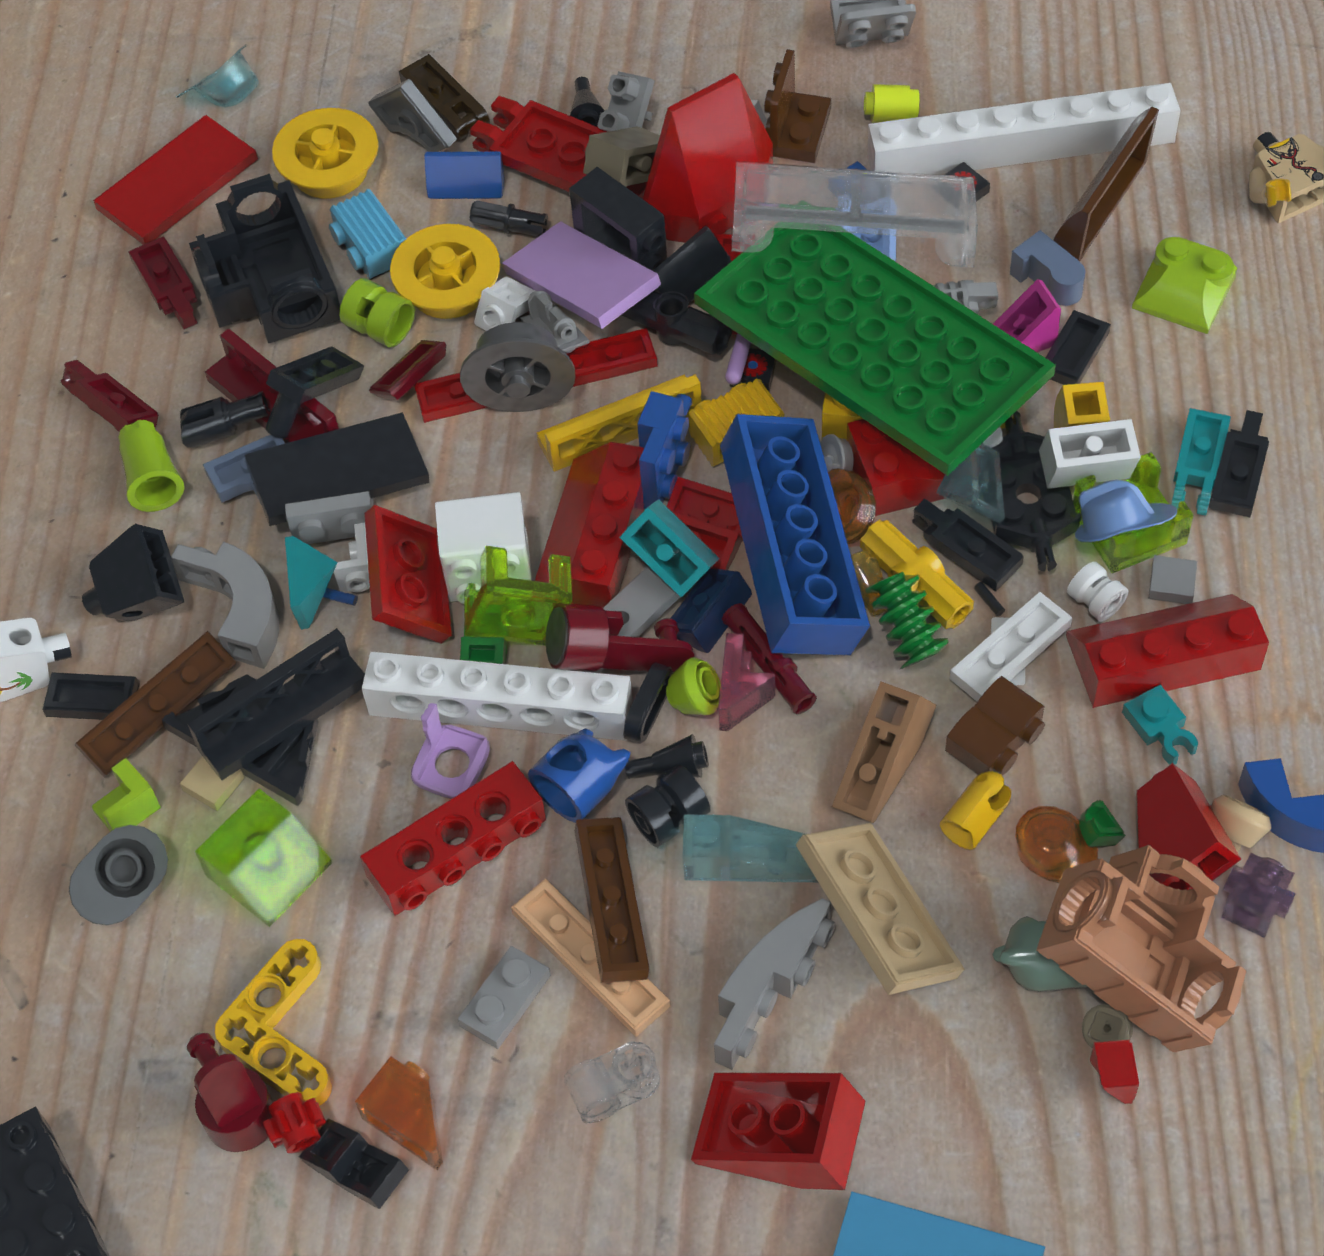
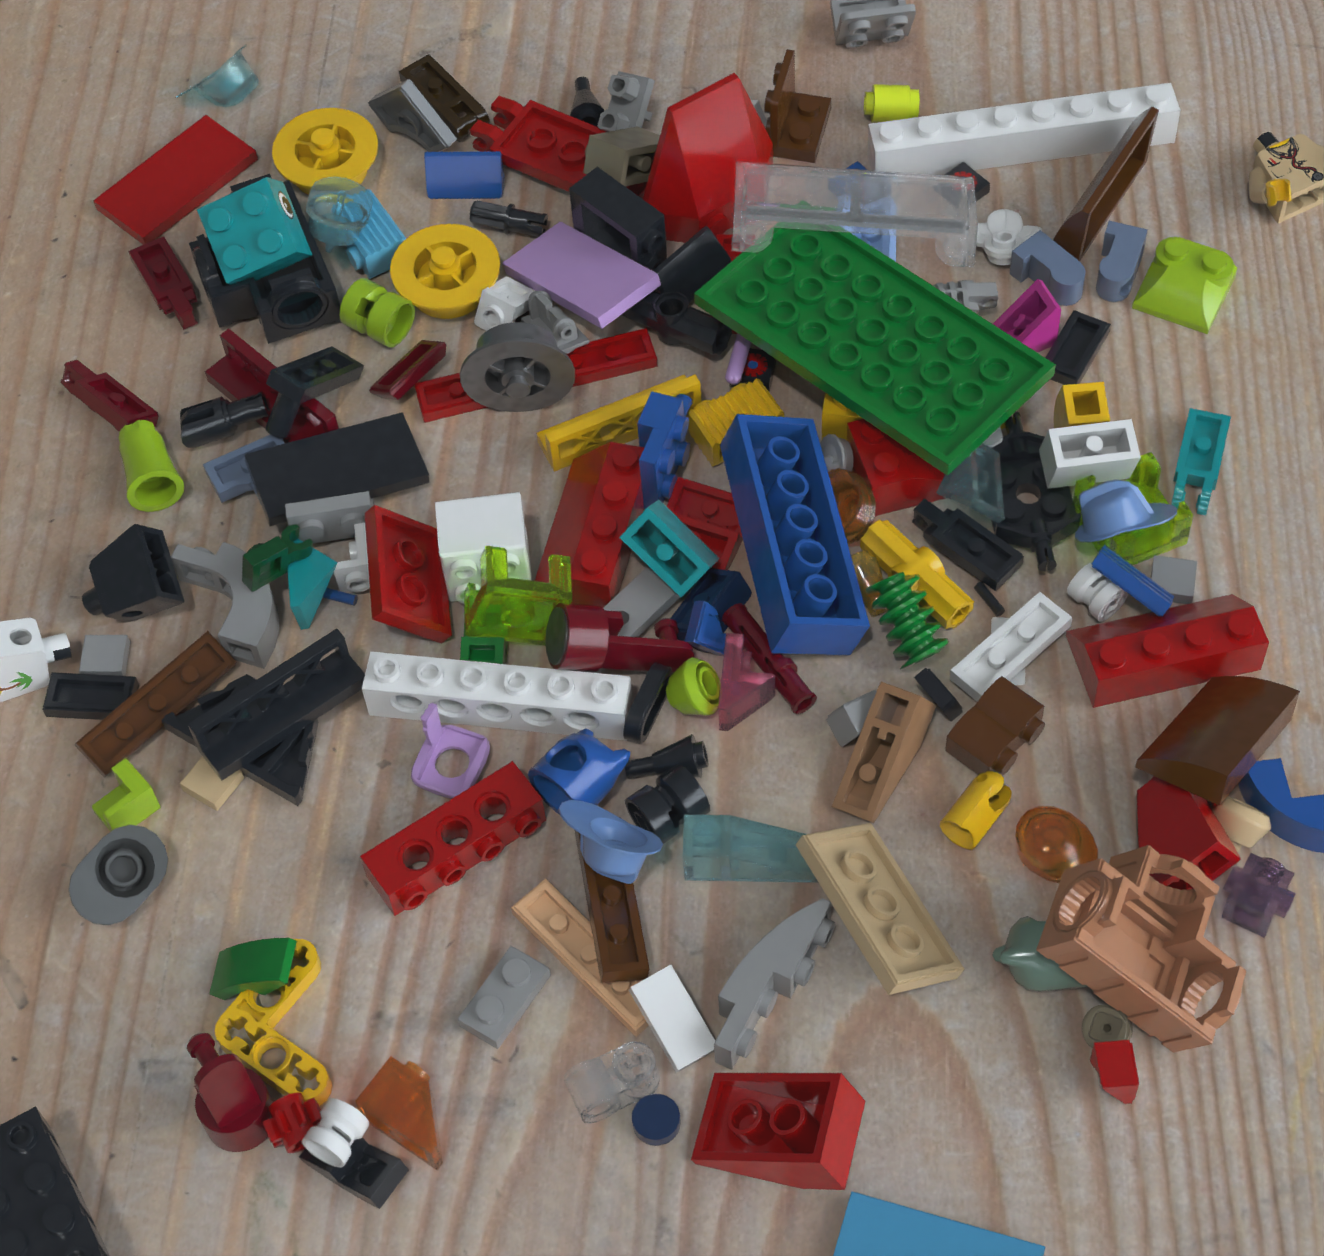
clear neon green slope [195,788,332,927] -> none
green tile [1079,800,1126,847] -> none
teal plate [1122,684,1198,764] -> none
black hinge [1208,410,1270,518] -> none
none -> light grey tile [79,635,131,676]
none -> teal brick [197,177,312,284]
none -> green slope [209,937,297,1000]
none -> dark green plate [242,524,313,592]
none -> white wheel [302,1098,369,1168]
none -> clear light blue piece [306,177,372,253]
none -> medium blue piece [558,800,663,884]
none -> white tile [629,965,715,1073]
none -> dark blue tile [632,1094,681,1146]
none -> blue tile [685,601,728,655]
none -> light grey slope [826,690,877,747]
none -> black tile [914,668,963,722]
none -> white plate [964,209,1042,265]
none -> blue tile [1091,545,1174,616]
none -> sand blue leg [1096,221,1148,302]
none -> reddish brown slope [1135,676,1300,806]

